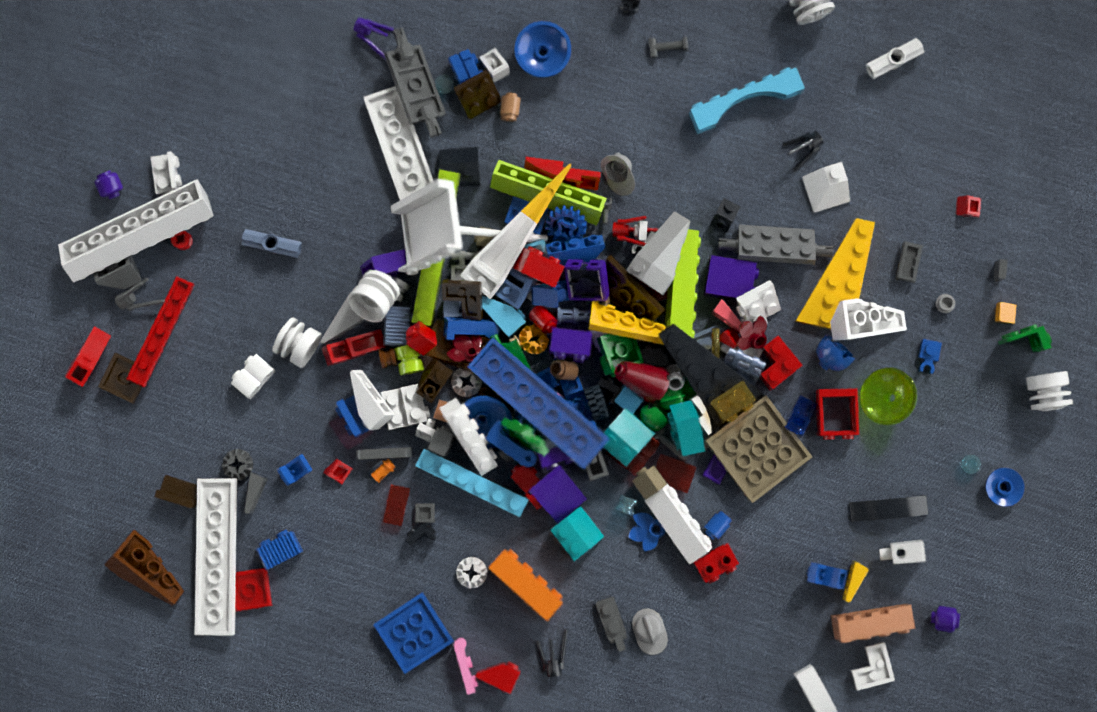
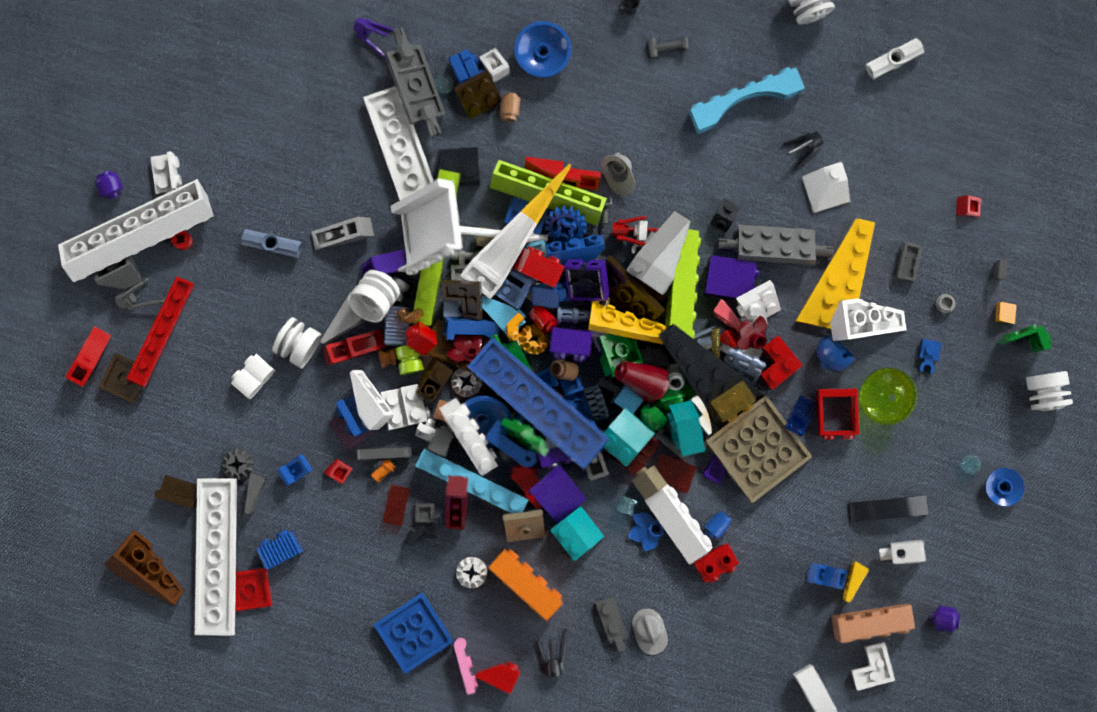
none -> light grey slope [312,217,374,250]
none -> clear orange arm [397,308,424,324]
none -> dark red brick [446,476,468,530]
none -> dark tan plate [503,510,546,542]
none -> light orange arm [506,312,525,341]

